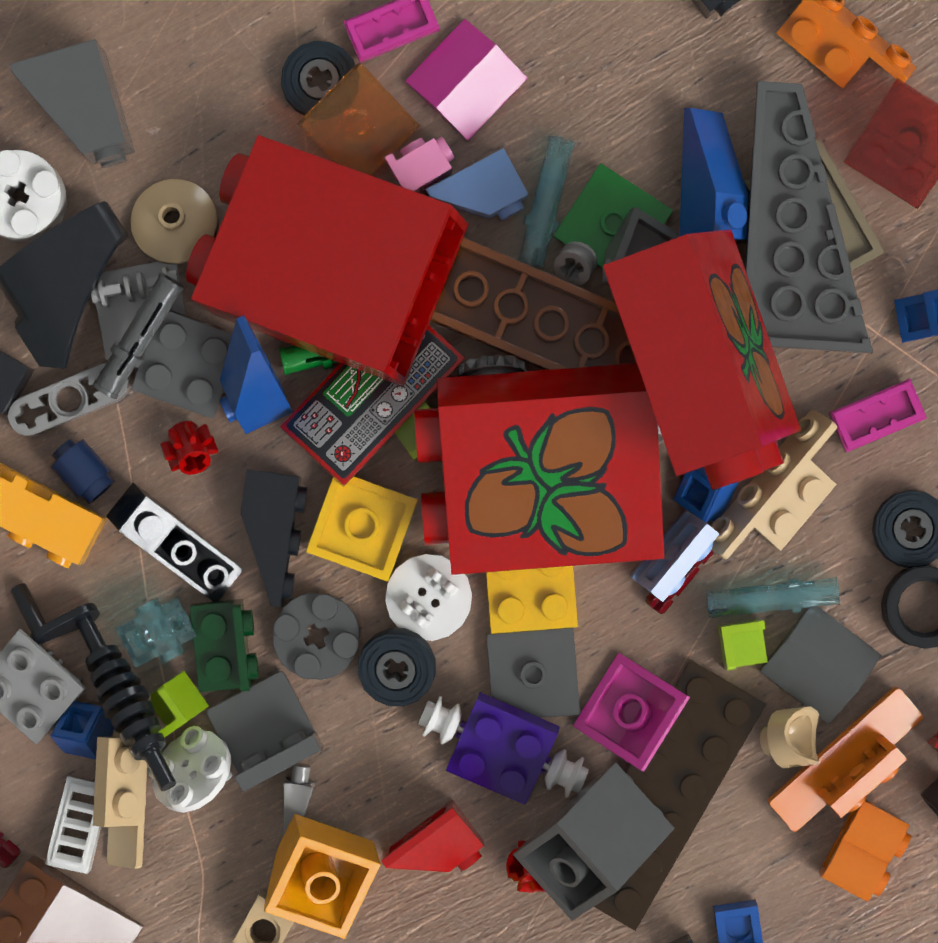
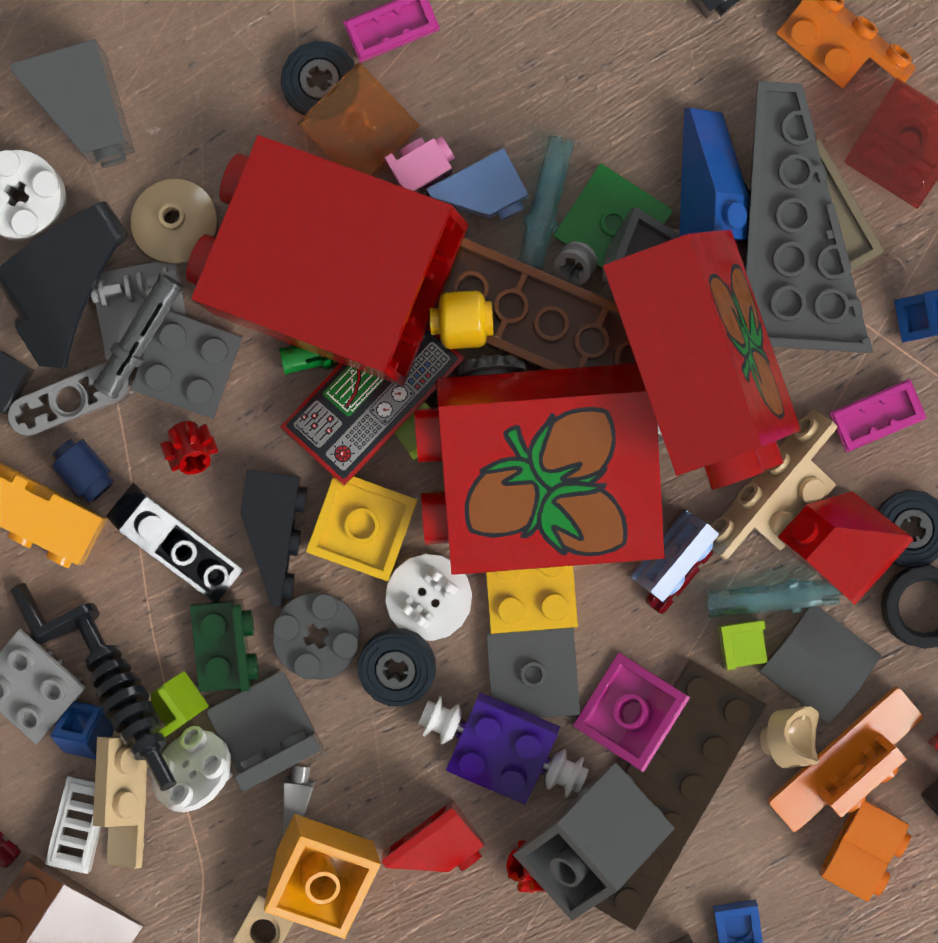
clear light blue brick [116,598,197,668] -> none
blue slope [219,315,293,434] -> none
slope [405,19,527,142] -> none
blue slope [673,467,739,523] -> none
none -> yellow head [430,291,494,349]
none -> red slope [778,491,914,605]

